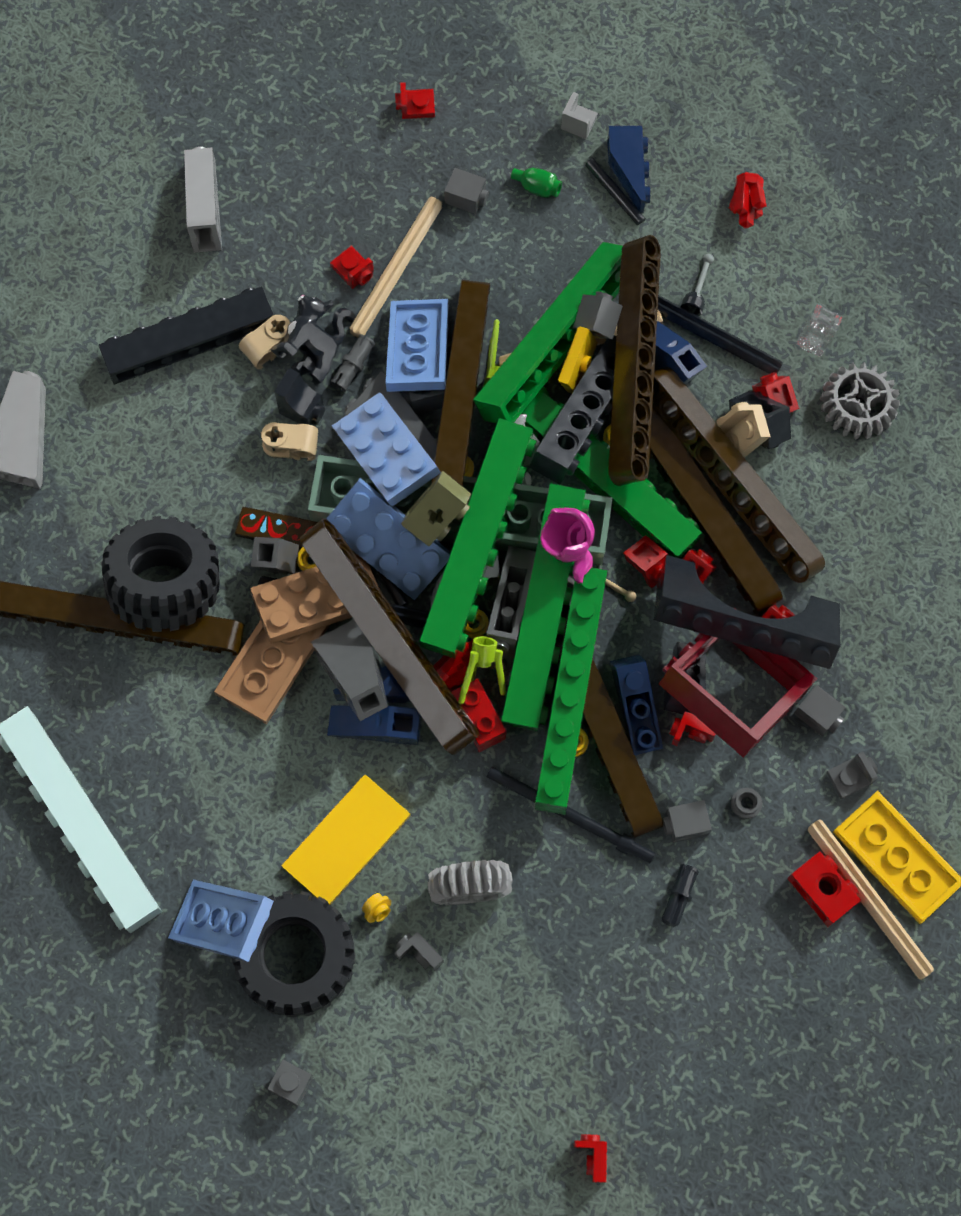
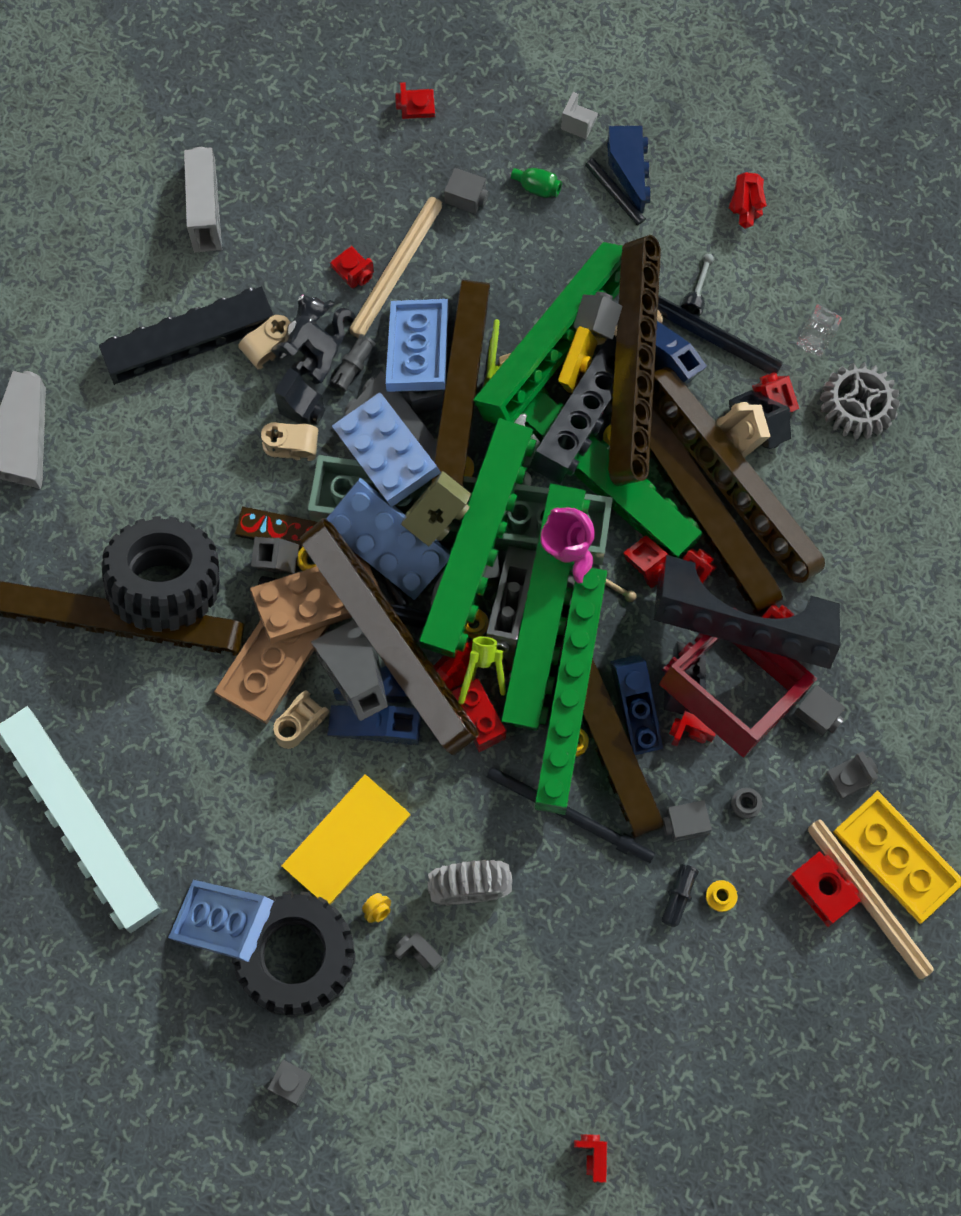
none -> tan piece [273,690,329,749]
none -> yellow plate [706,880,738,912]

